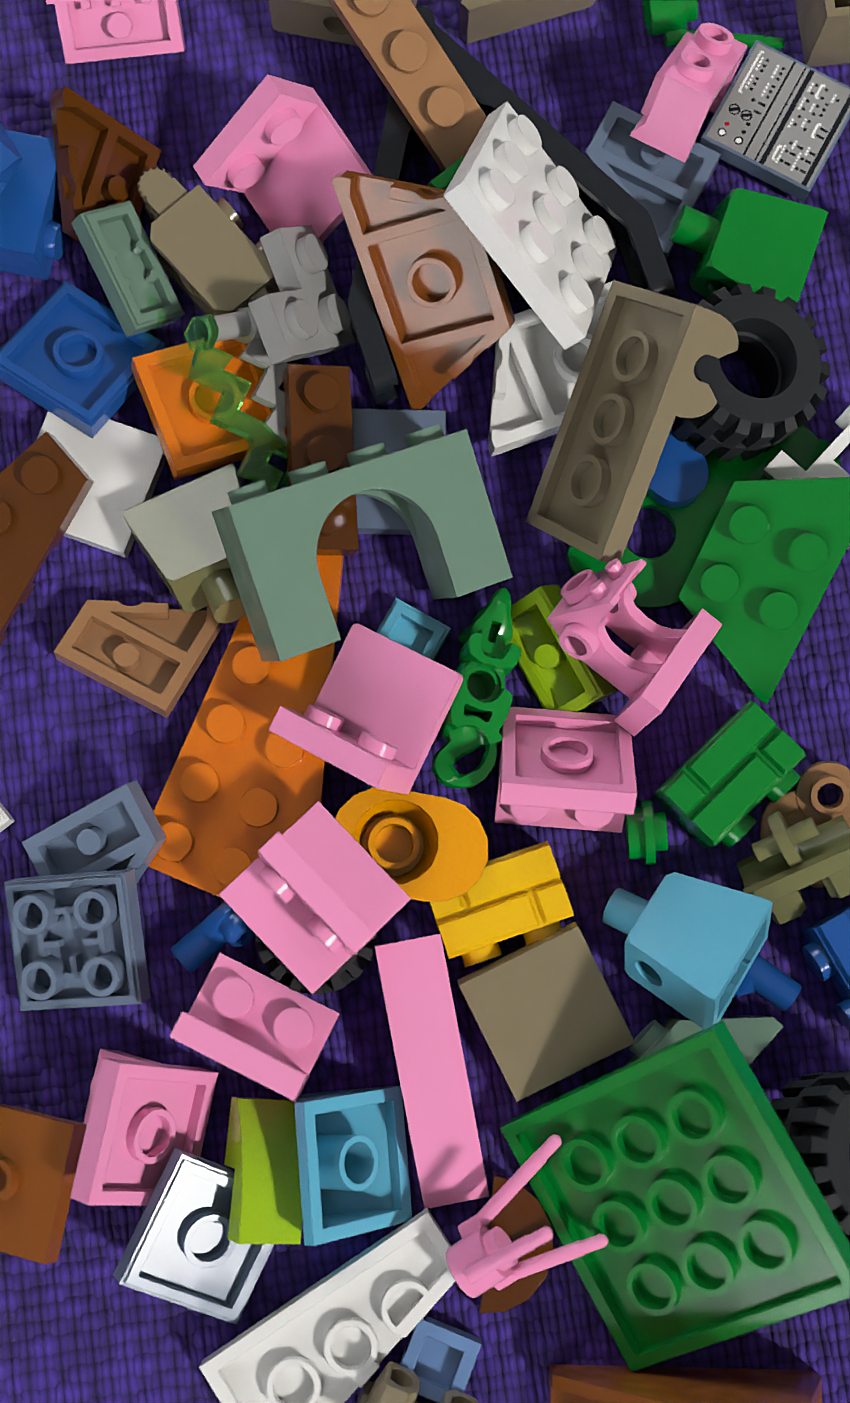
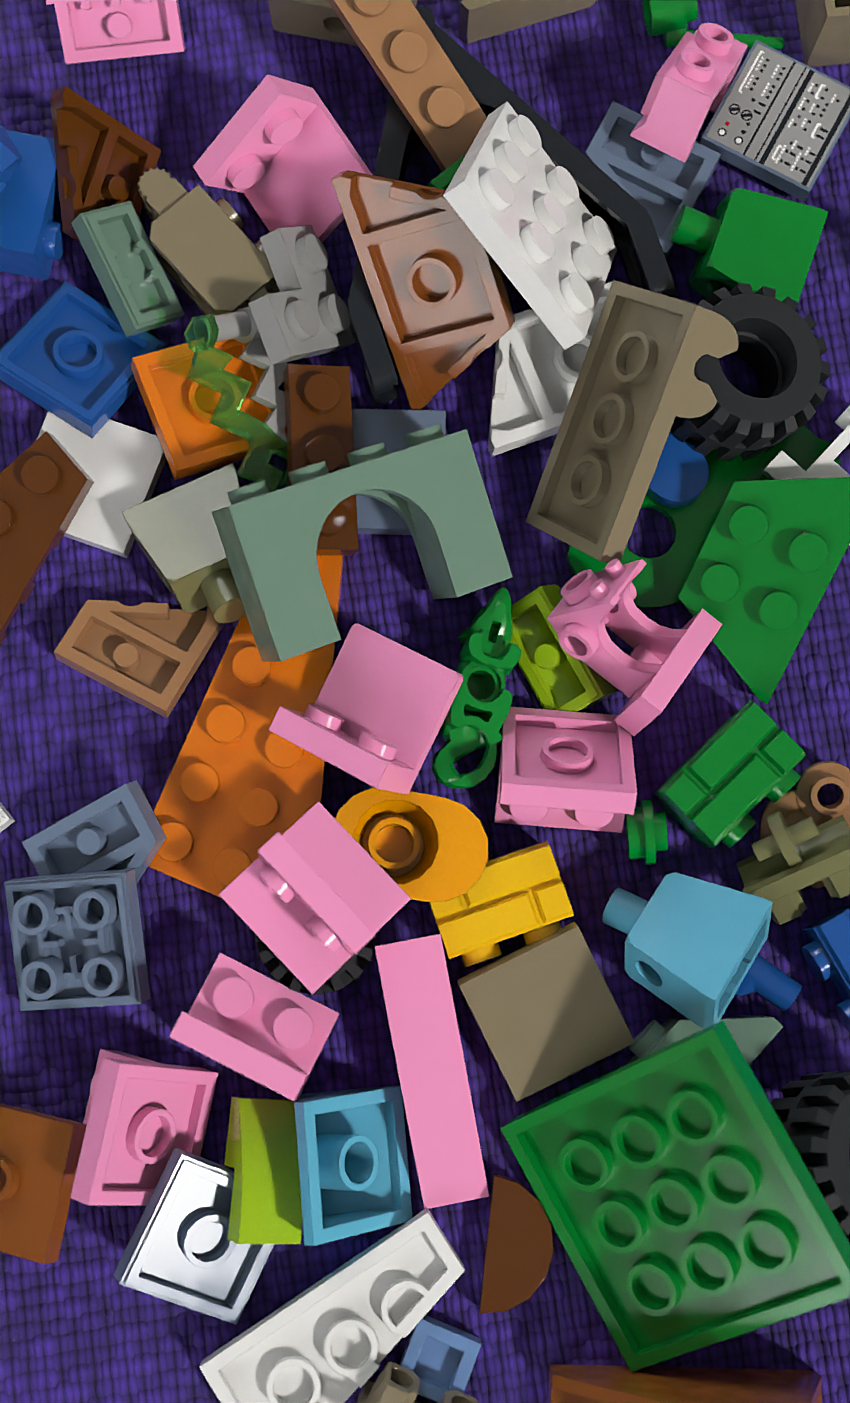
blue arm [171,902,256,973] -> none
medium azure tile [376,598,451,660] -> none
bright pink plant [446,1134,608,1298] -> none

